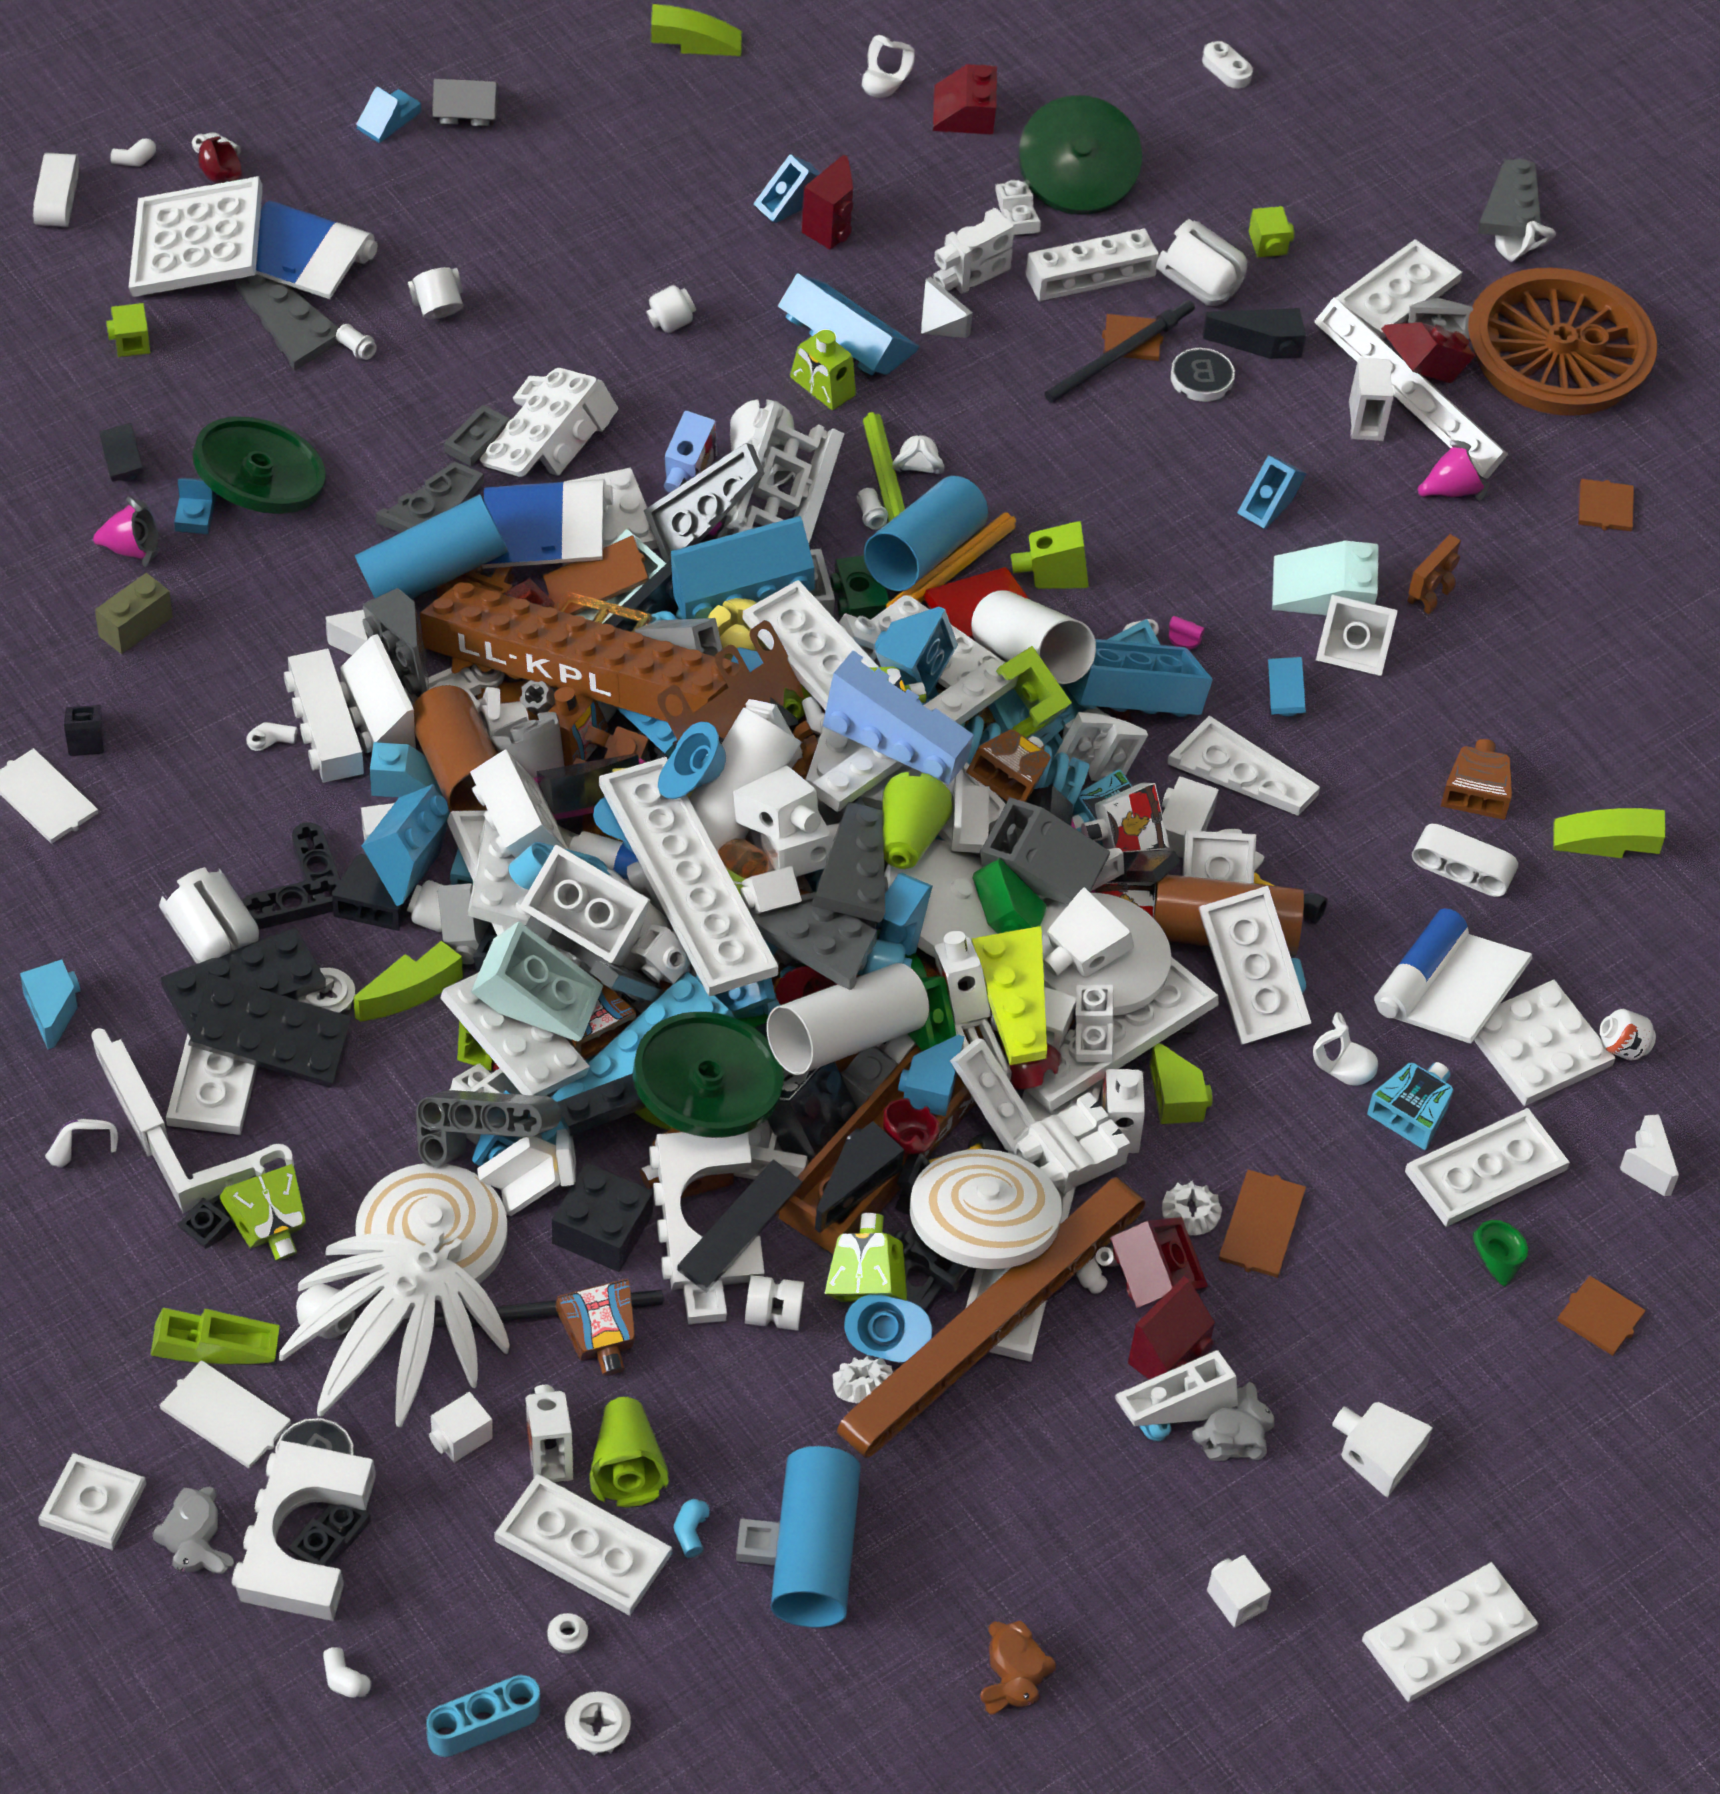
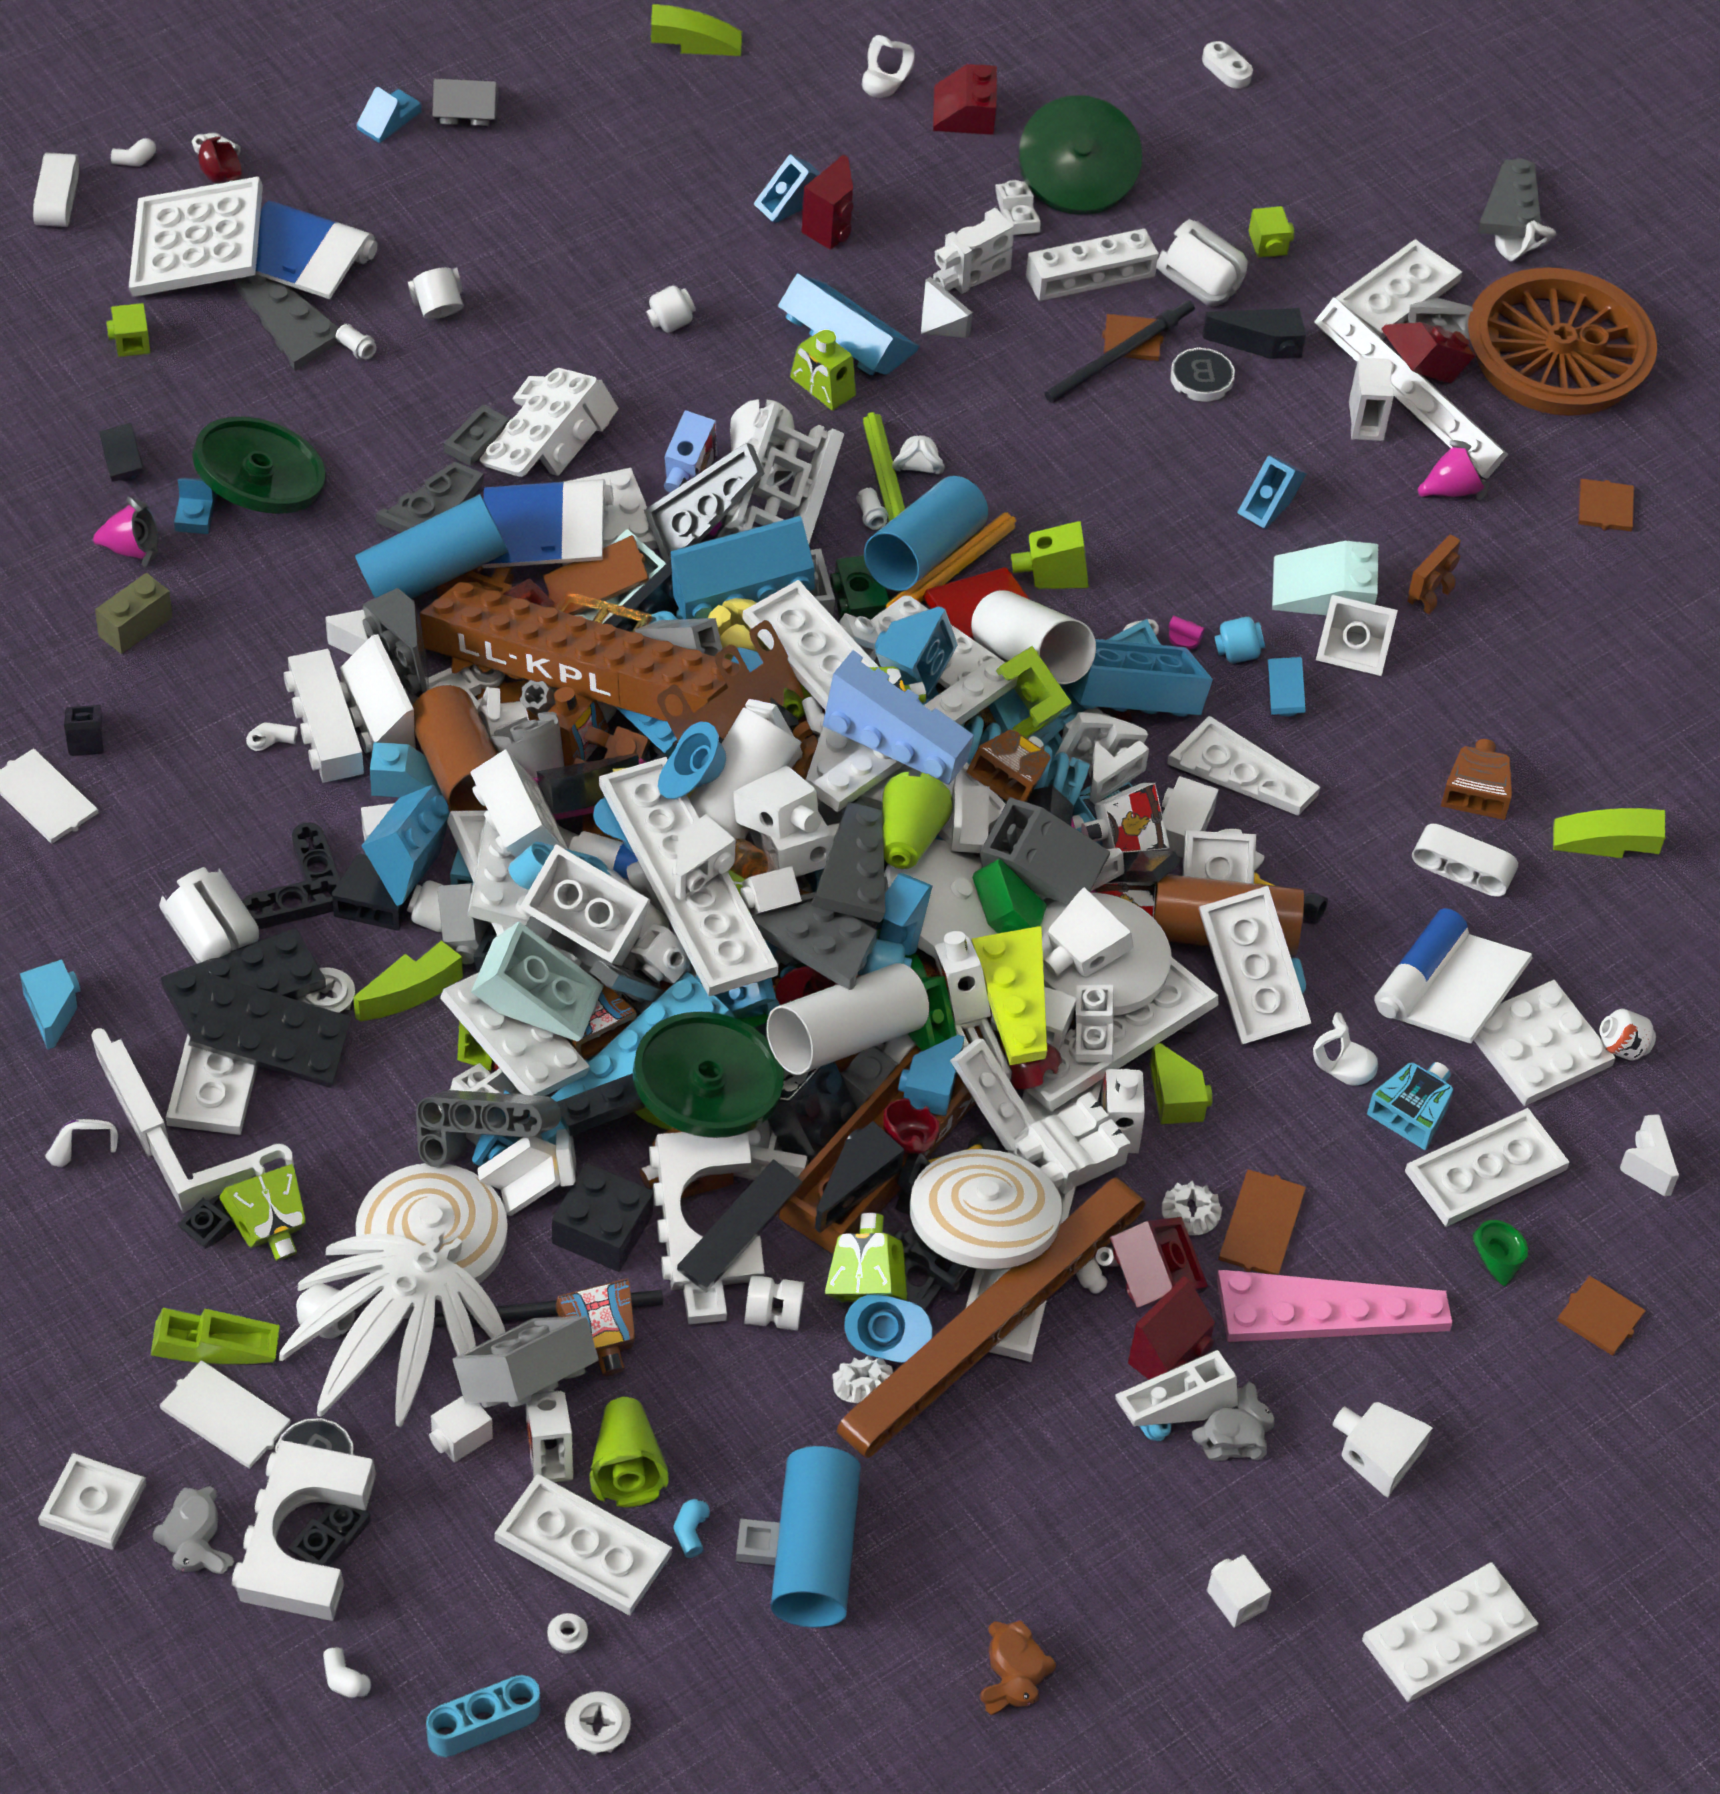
none -> light grey brick [453,1316,599,1407]
none -> white slope [675,814,736,900]
none -> white slope [1090,740,1149,804]
none -> medium azure head [1214,616,1266,664]
none -> bright pink wing [1217,1270,1452,1342]

